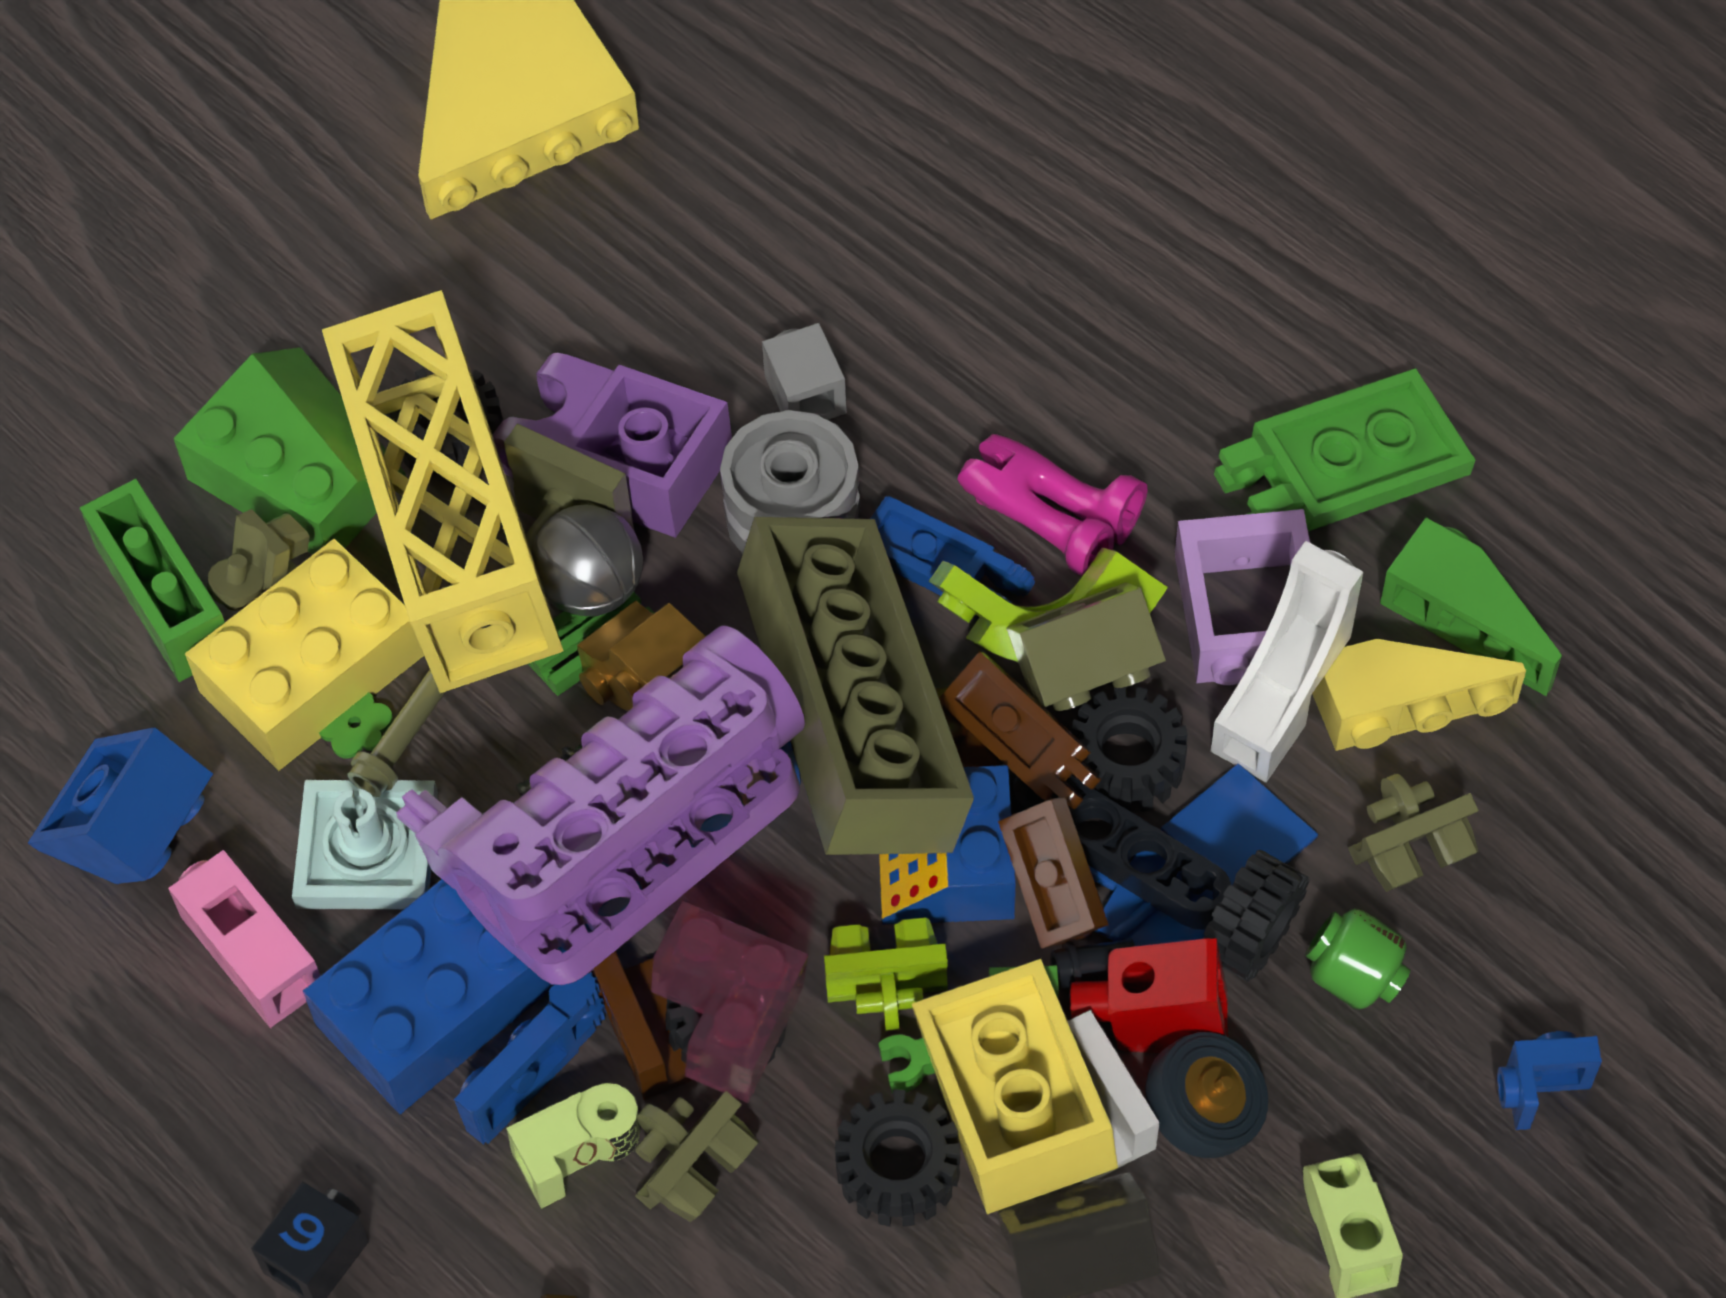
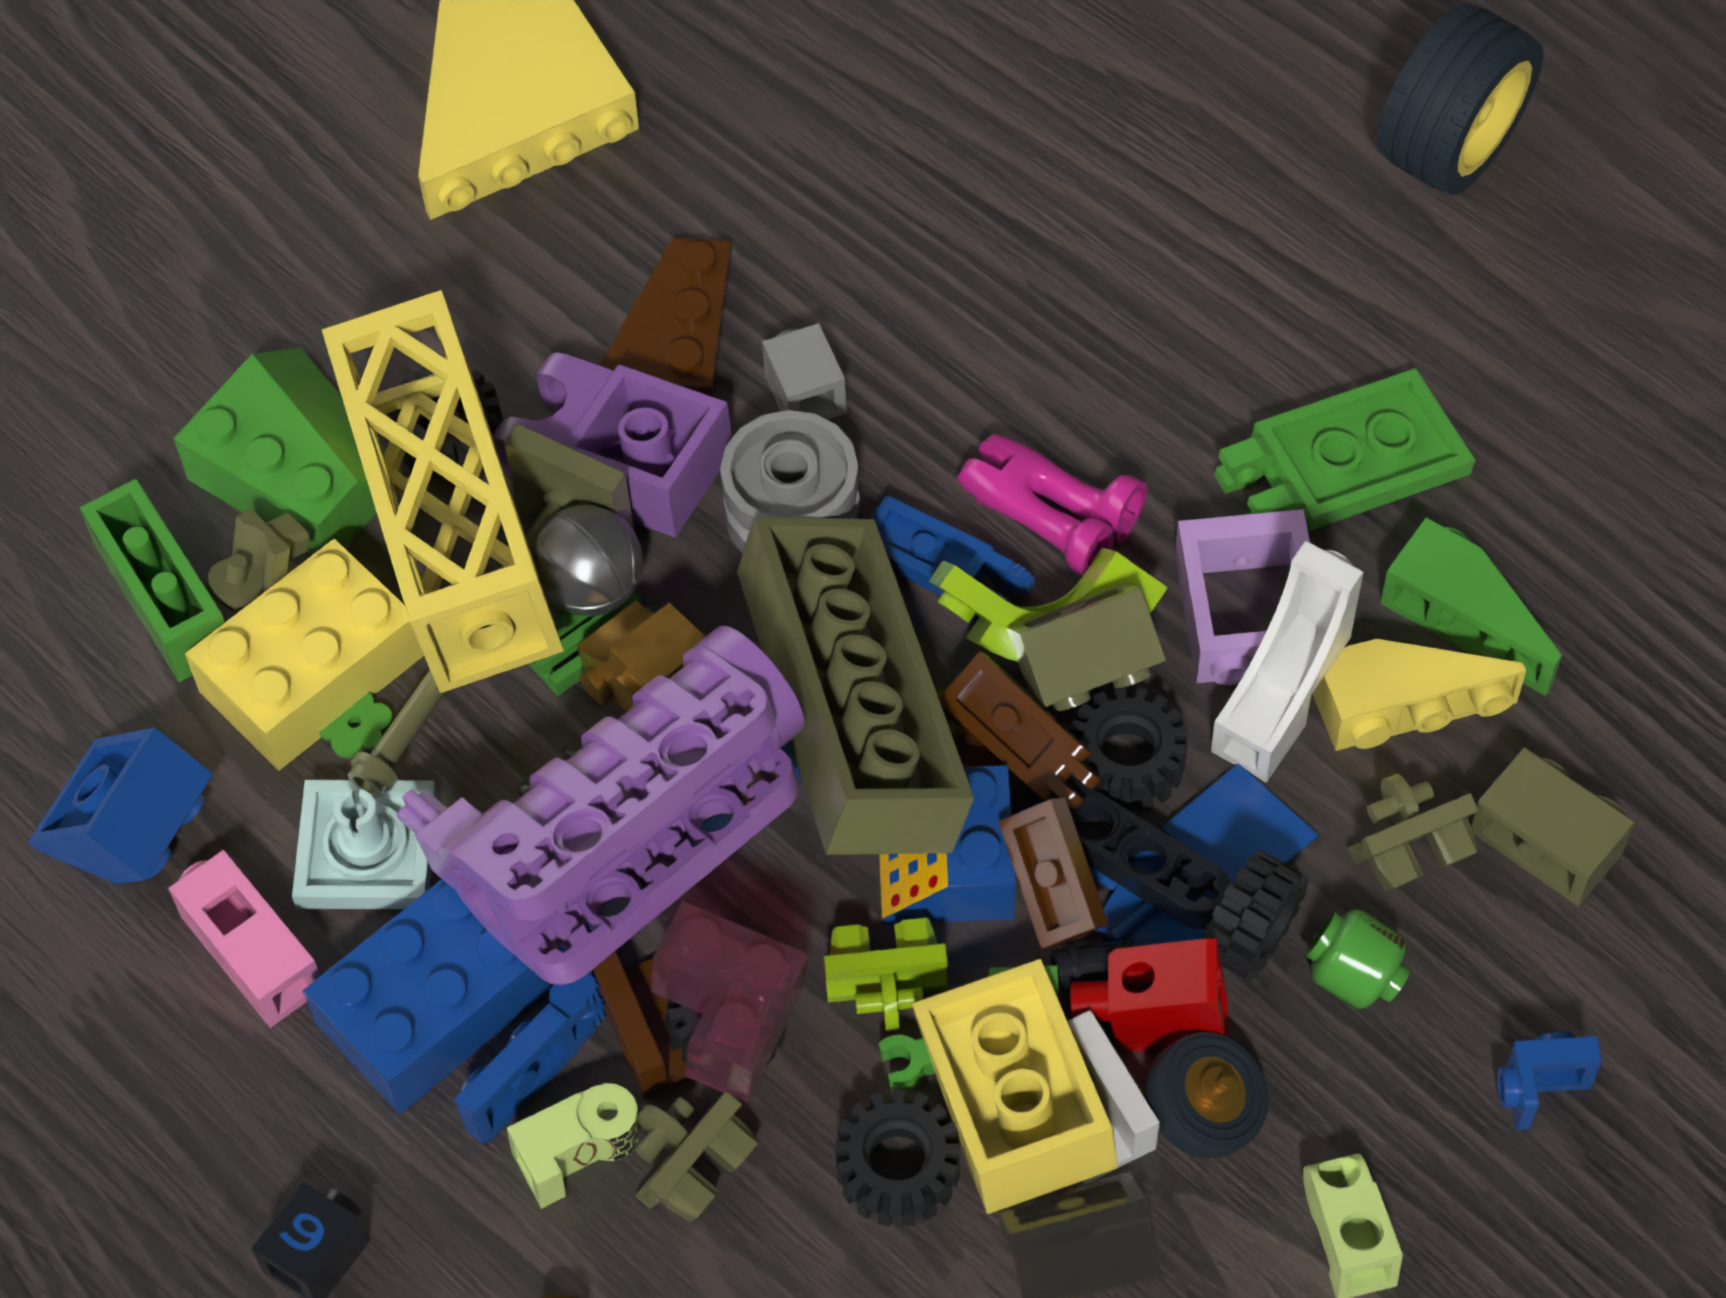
none -> reddish brown wing [599,238,732,397]
none -> black wheel [1376,2,1544,195]
none -> olive brick [1471,747,1635,907]

